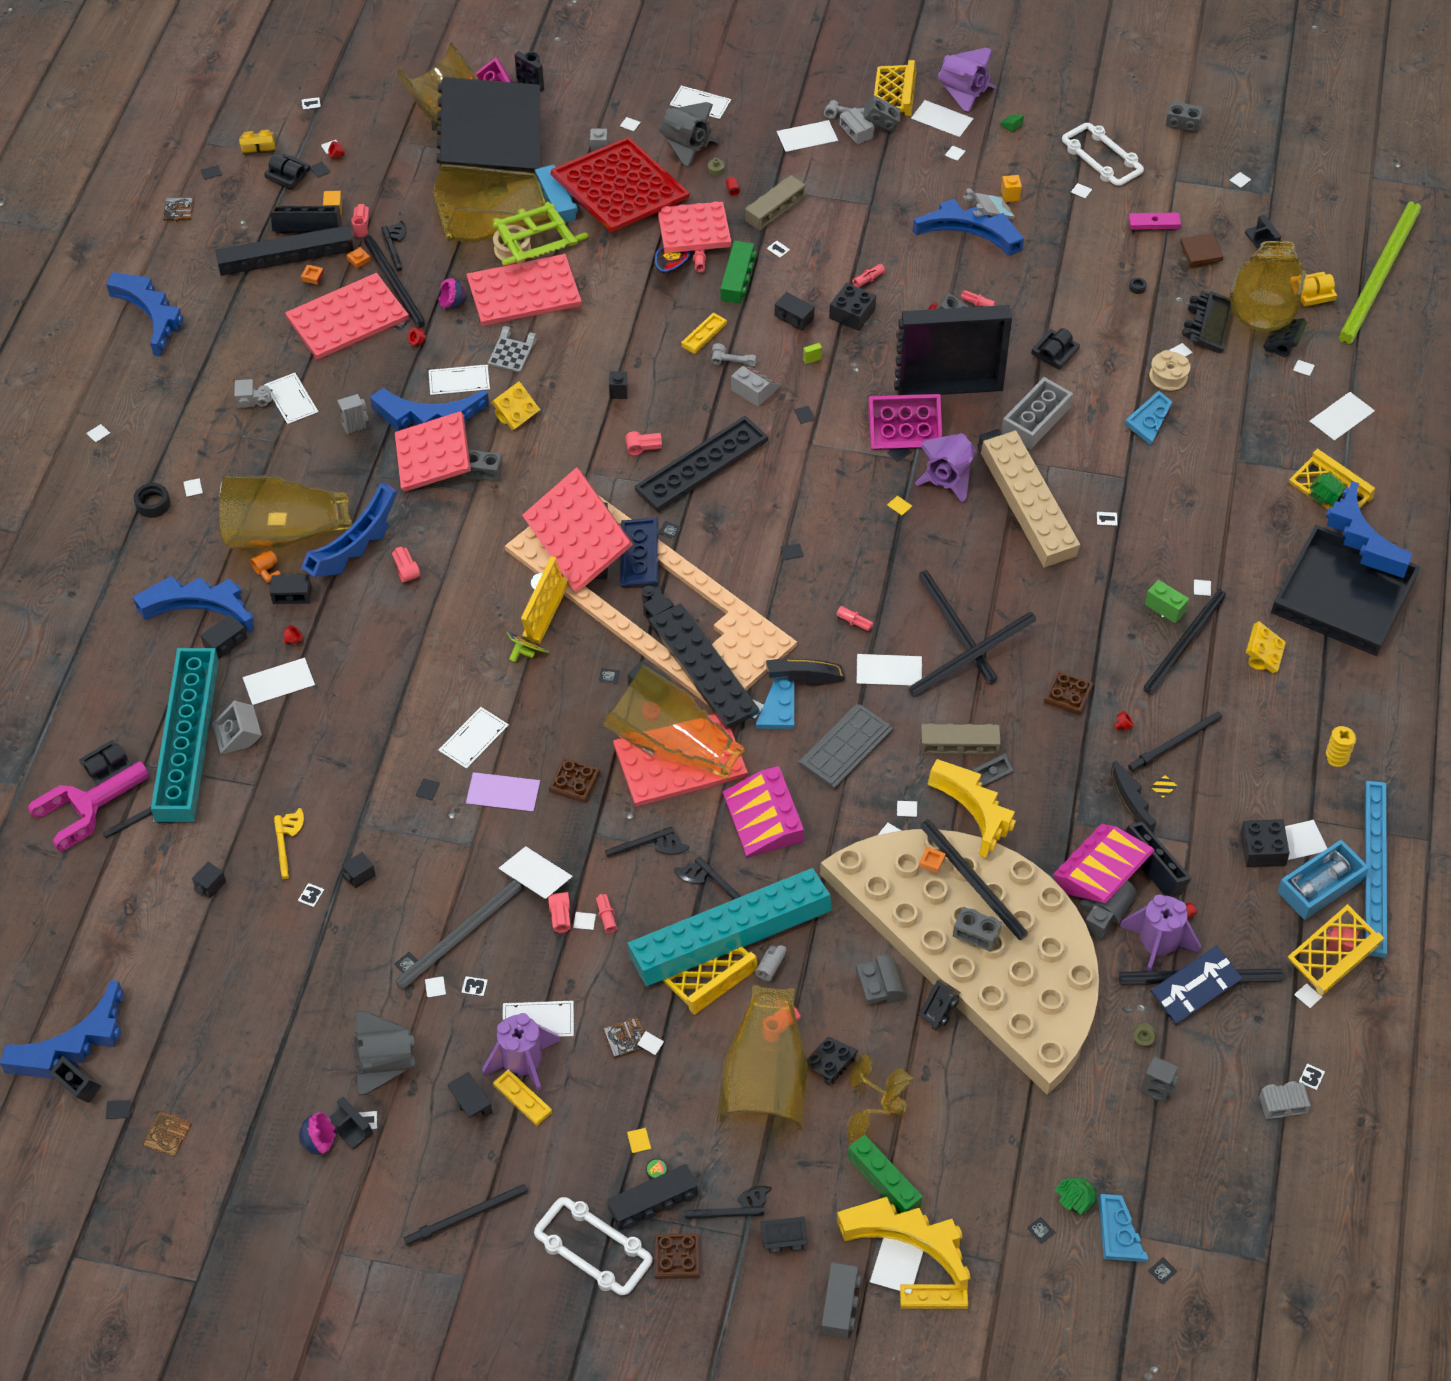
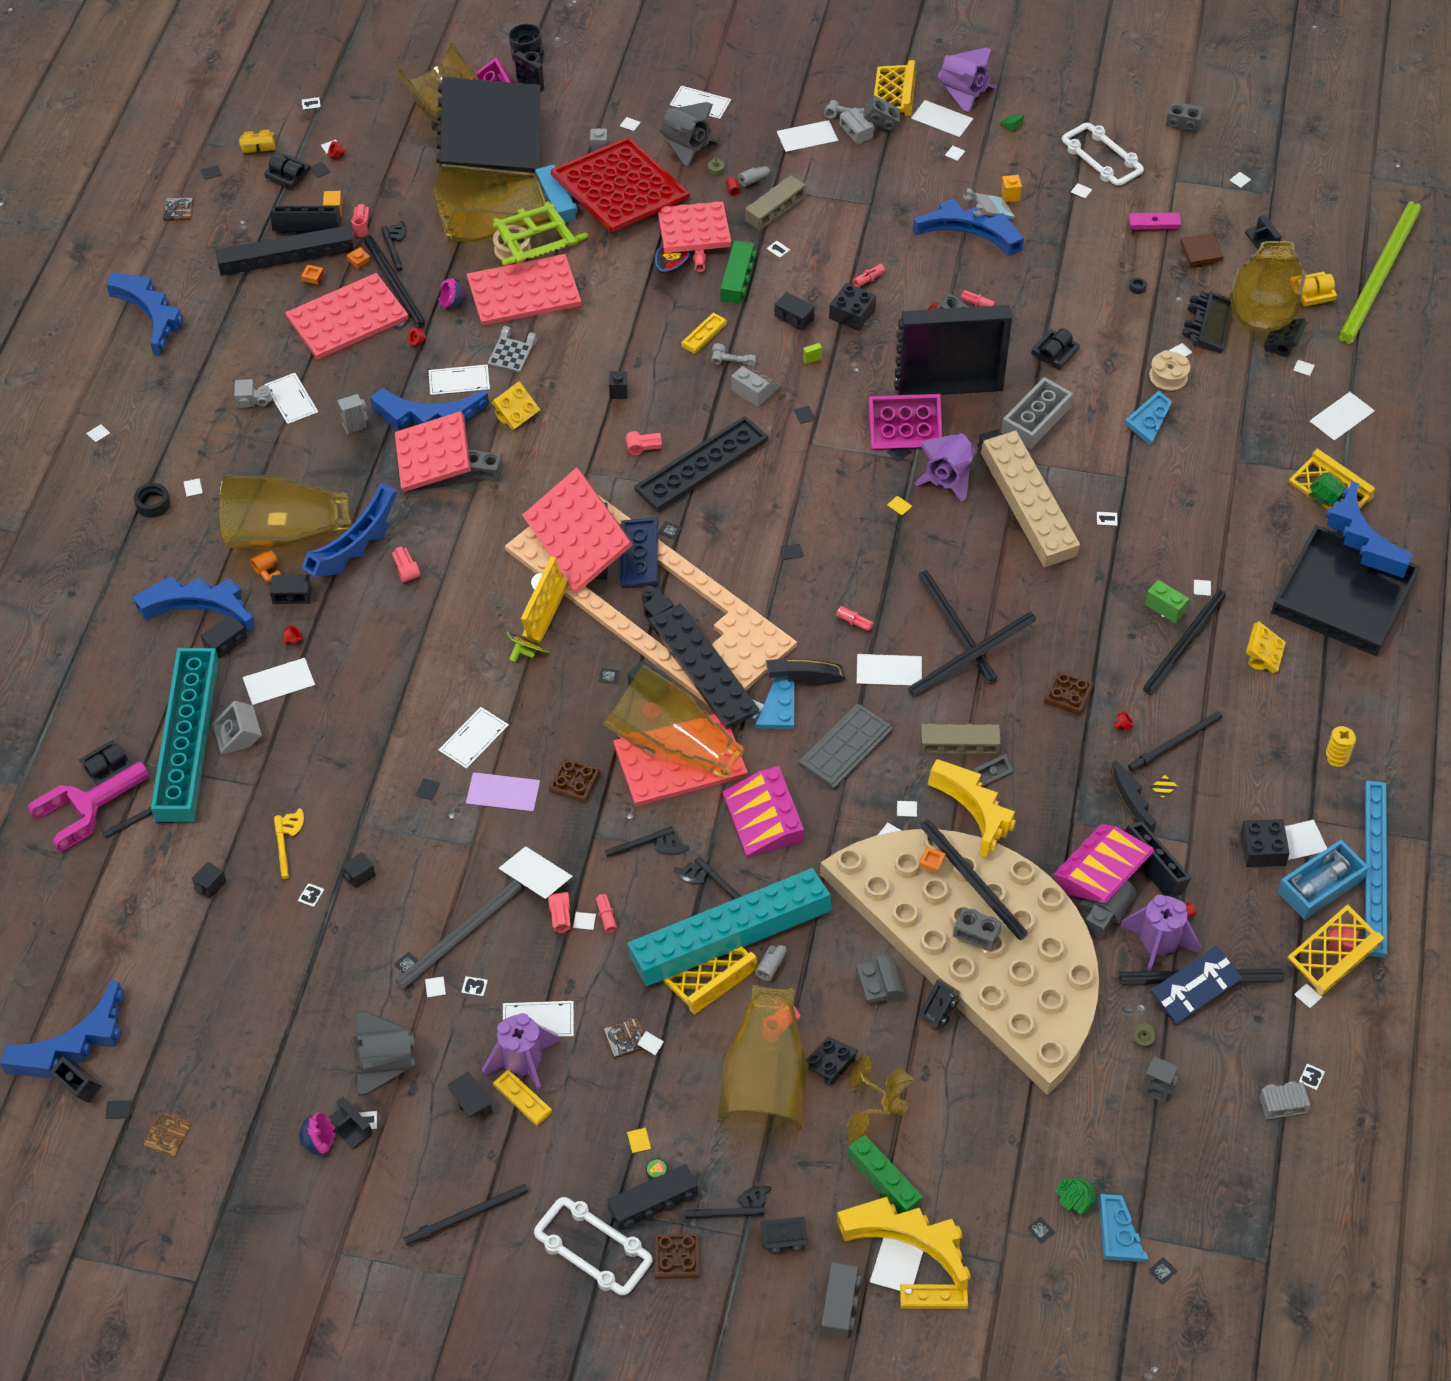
none -> black wheel [508,23,545,62]
none -> light grey hinge [738,166,770,187]

